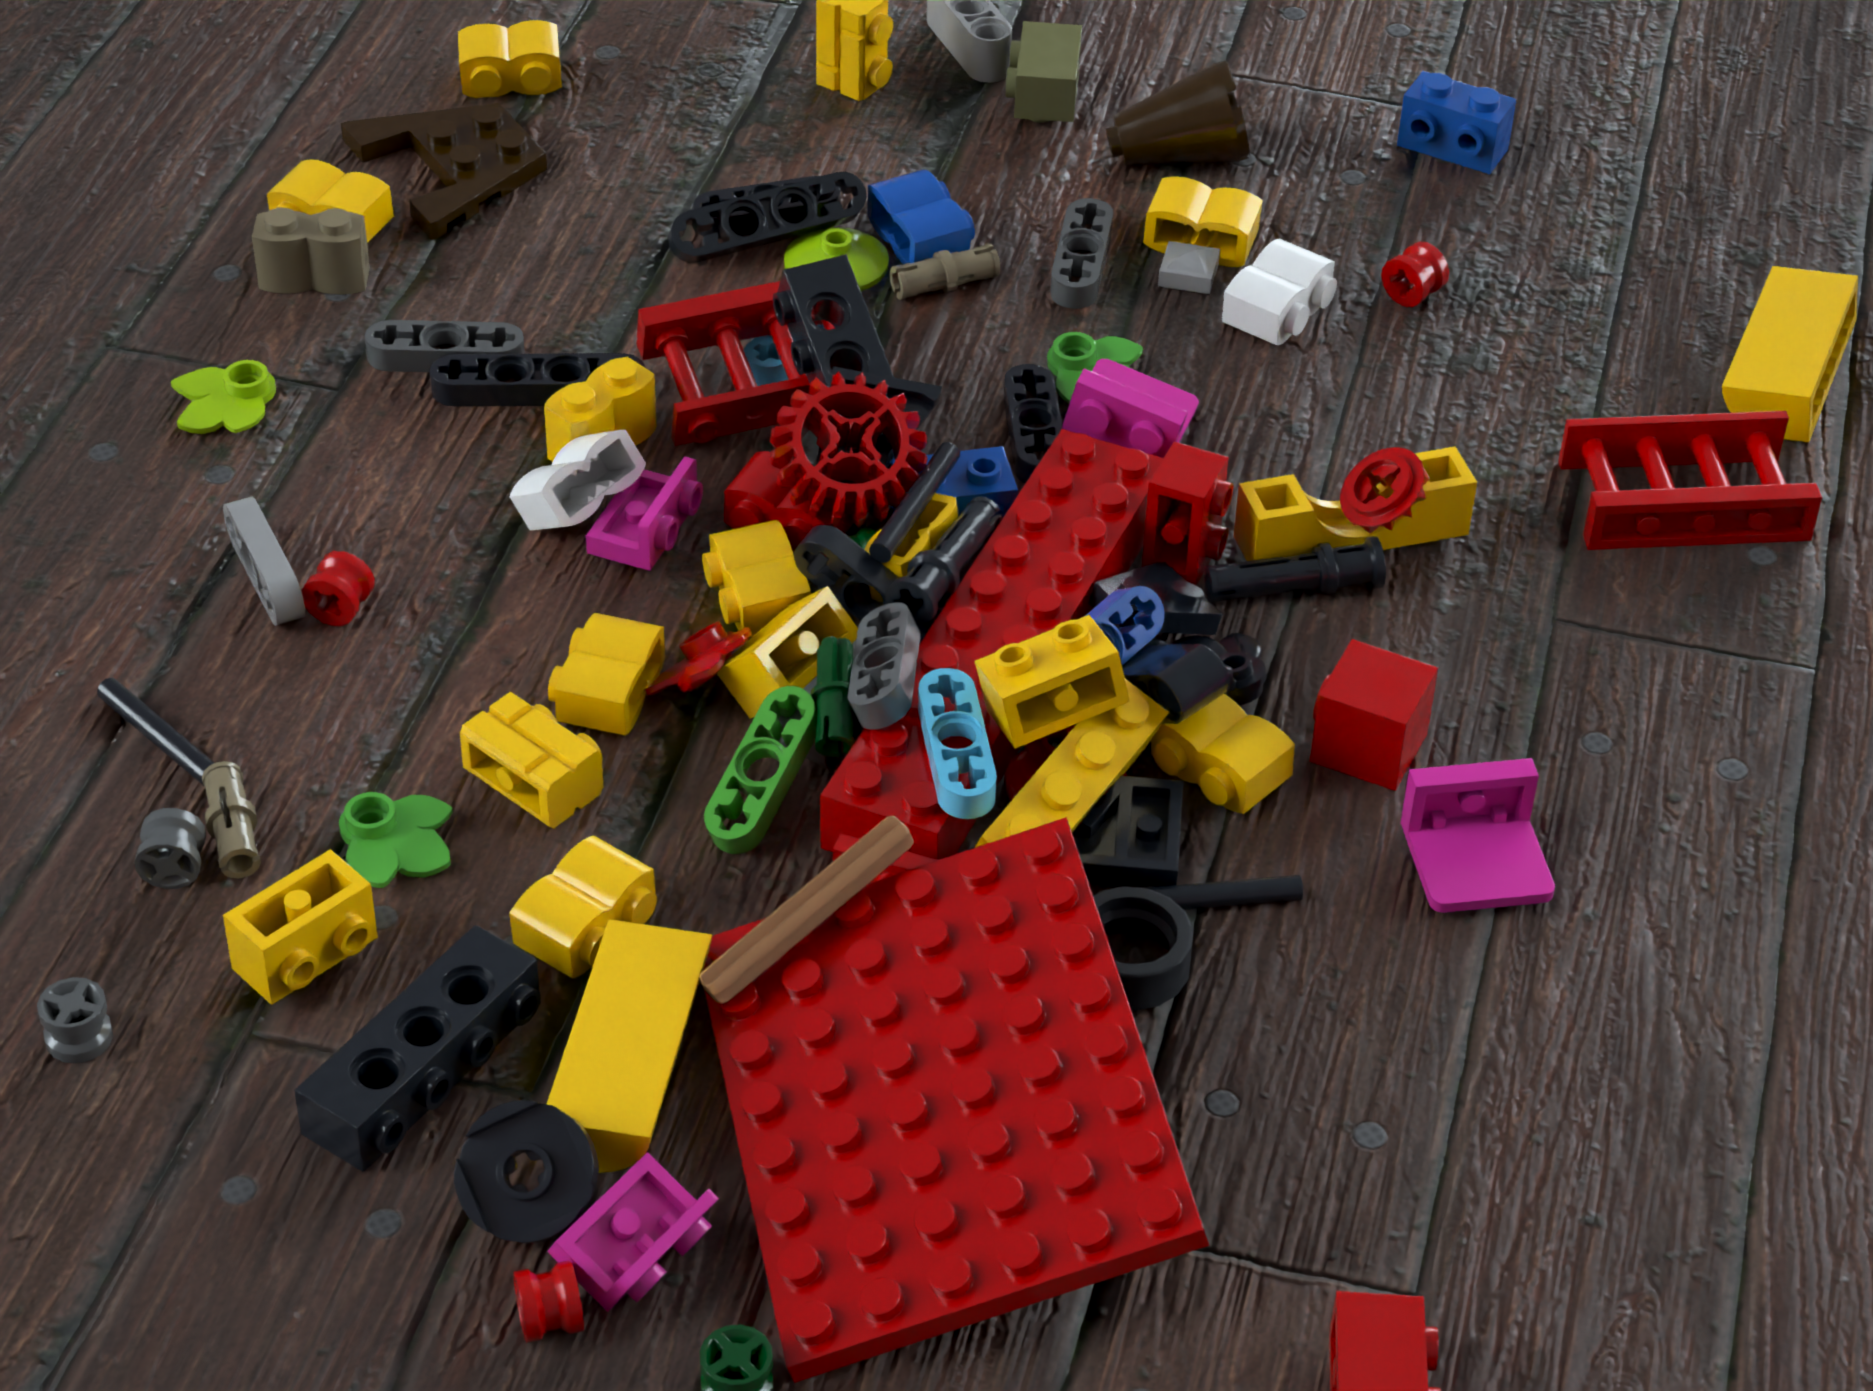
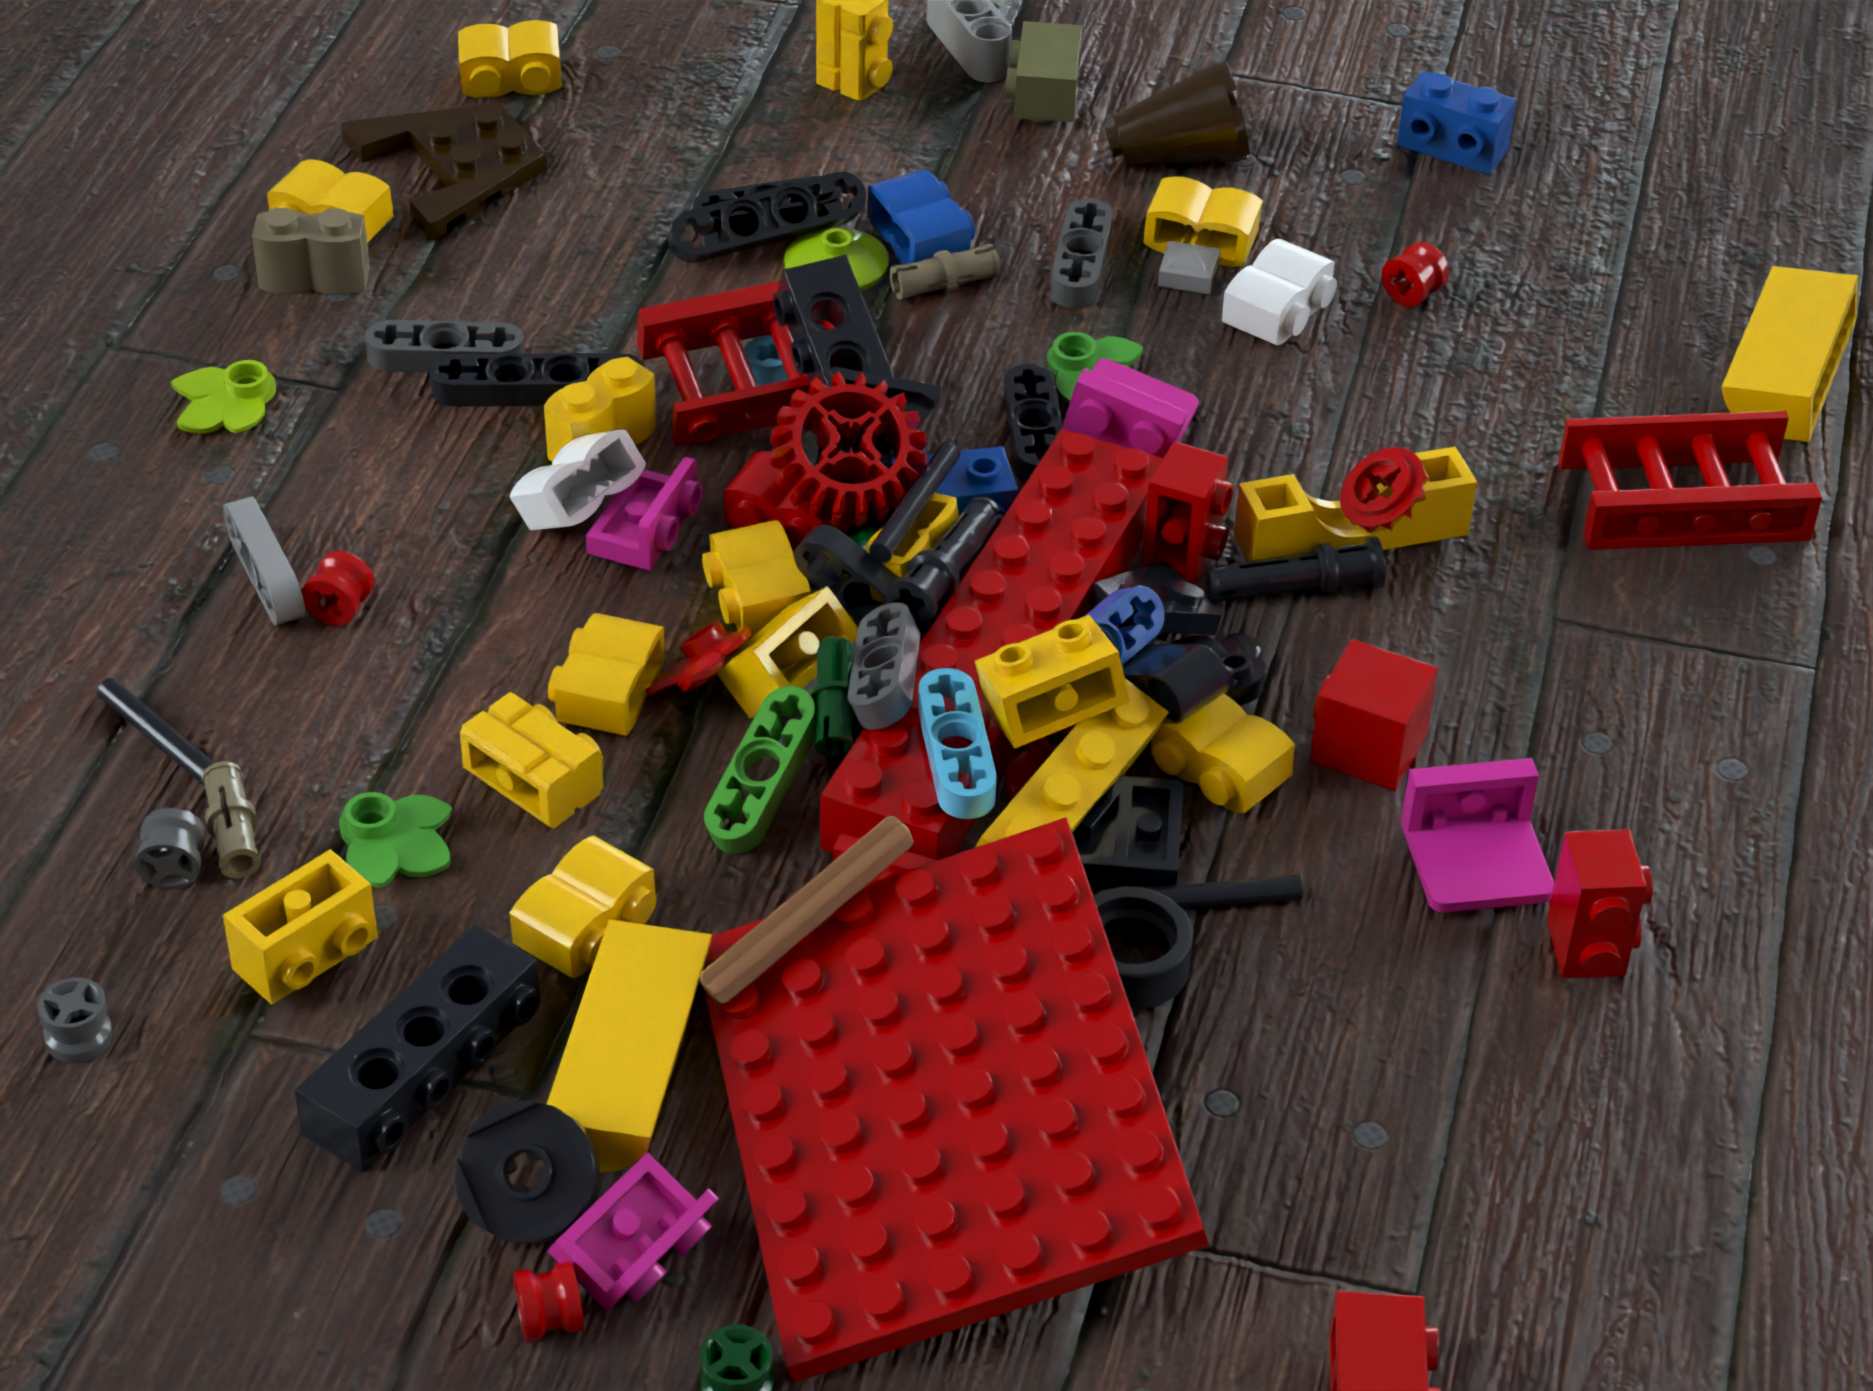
none -> red brick [1546,829,1653,978]

